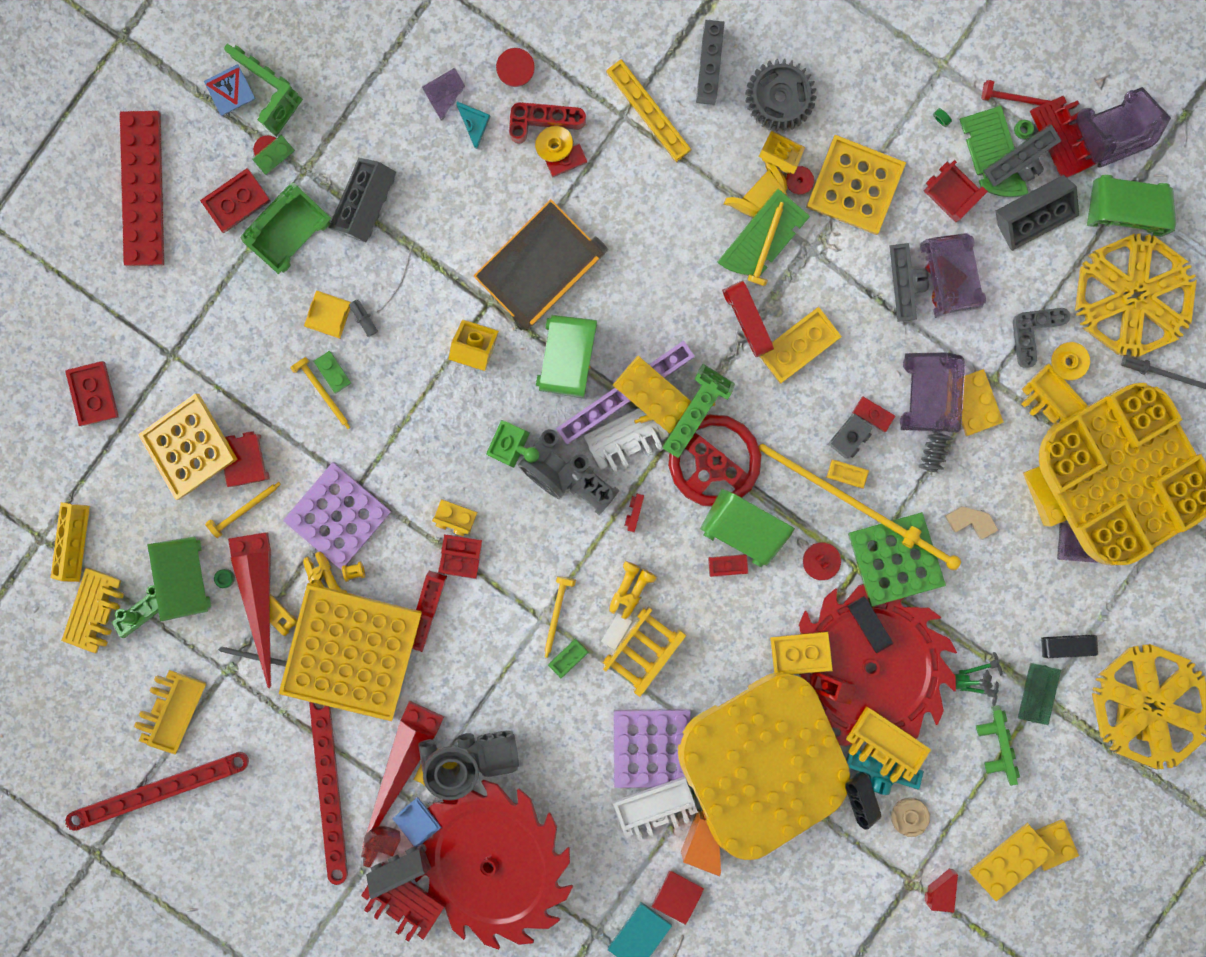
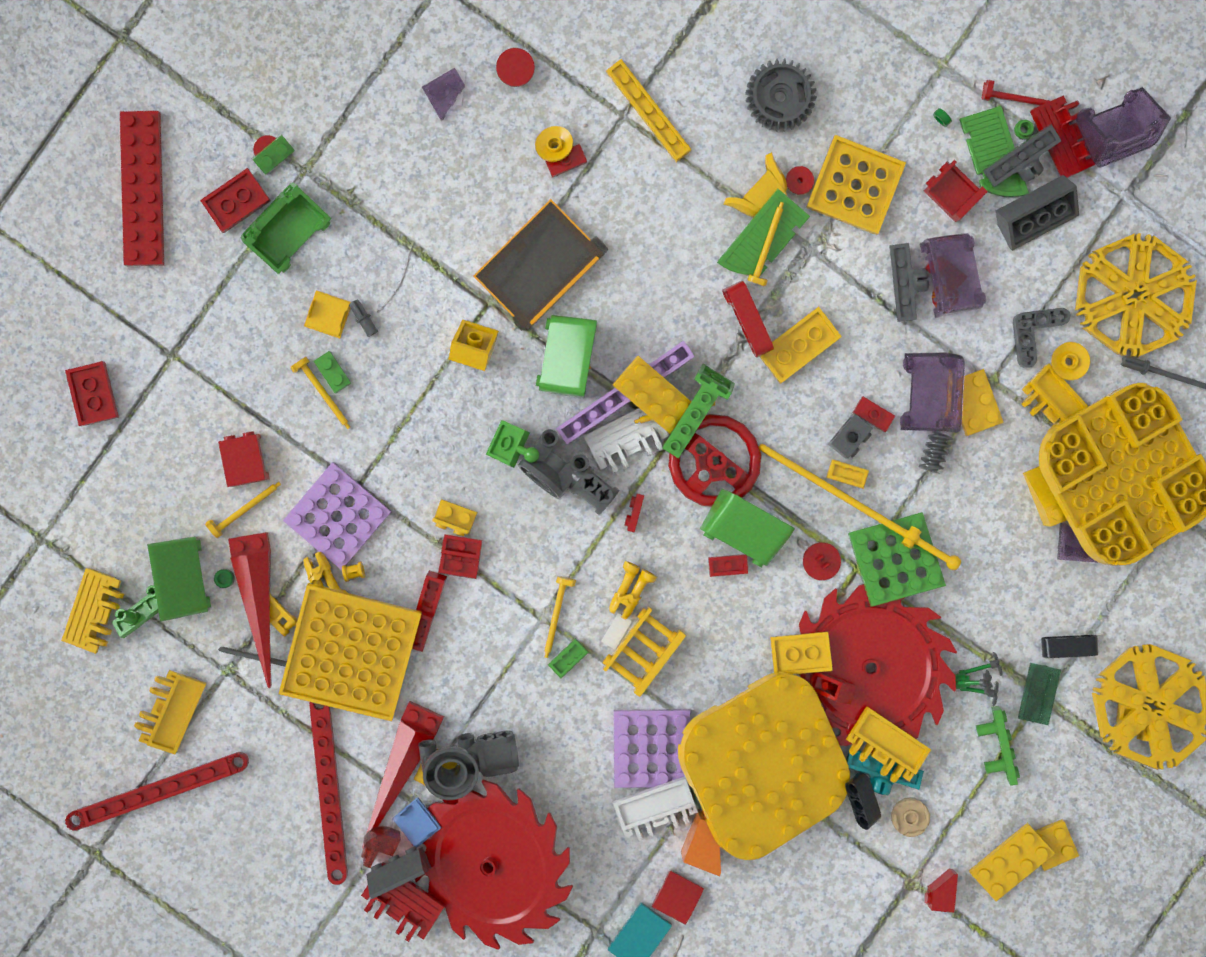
yellow fence [50,502,90,582] -> none
yellow piece [138,394,238,500] -> none
medium blue piece [204,64,255,116] -> none
bright green bracket [224,43,303,137] -> none
dark grey slope [329,157,396,243] -> none
teal tile [456,101,491,149] -> none
red beam [509,102,586,144] -> none
dark grey brick [696,20,725,105] -> none
yellow plate [758,130,805,174] -> none
black beam [847,596,893,654] -> none
tan tile [945,506,998,540] -> none
bright green windscreen [1087,175,1176,237] -> none

